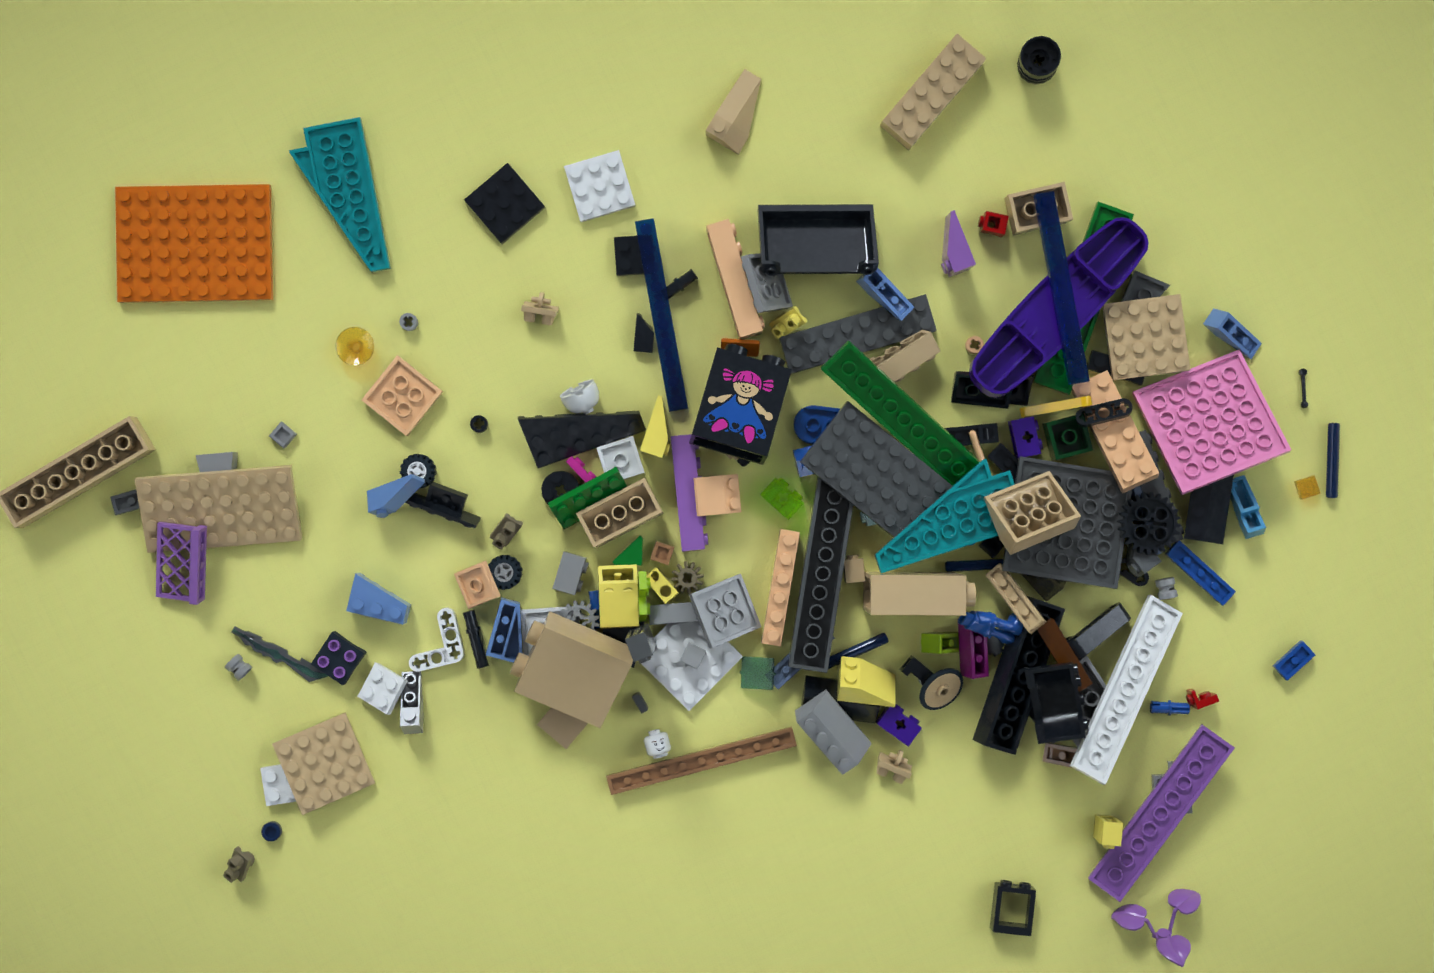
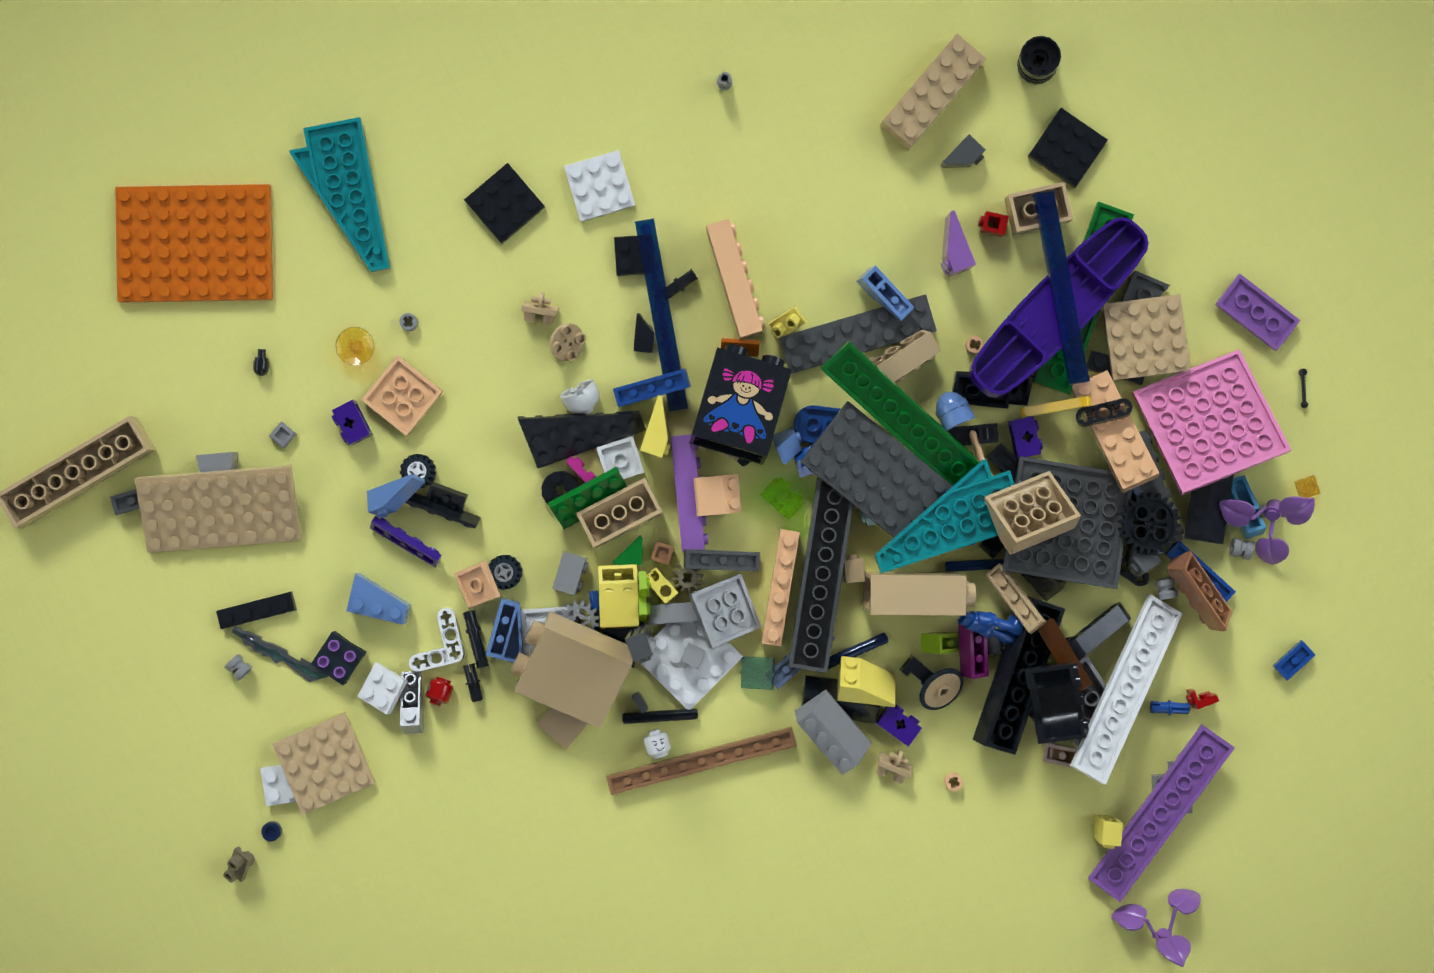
medium lavender fence [156,522,207,605] -> none
black bush [470,415,488,433] -> none
dark tan hips [489,513,523,549] -> none
tan wedge [706,69,761,155] -> none
light grey plate [741,253,793,313] -> none
black windscreen [757,204,879,276] -> none
black window [990,880,1036,936] -> none
dark green brick [1042,413,1093,461] -> none
medium blue slope [1203,308,1262,359] -> none
dark blue axle [1326,423,1340,498] -> none
none -> black plate [216,591,297,629]
none -> black cylinder [253,349,269,376]
none -> dark purple brick [332,400,373,445]
none -> dark purple plate [370,516,442,568]
none -> red head [425,677,454,706]
none -> black axle [463,663,483,702]
none -> tan plate [550,323,586,361]
none -> blue plate [613,368,691,407]
none -> black axle [622,709,698,724]
none -> dark grey plate [684,549,760,571]
none -> light grey pin [717,72,732,90]
none -> medium blue slope [772,427,803,465]
none -> medium blue helmet [935,392,976,431]
none -> dark grey slope [940,134,986,168]
none -> light nougat bush [944,773,963,791]
none -> black plate [1028,108,1108,188]
none -> nougat slope [1167,550,1232,632]
none -> medium lavender plate [1215,274,1300,351]
none -> medium lavender plant [1219,496,1315,564]
none -> light grey wheel [1229,537,1254,560]

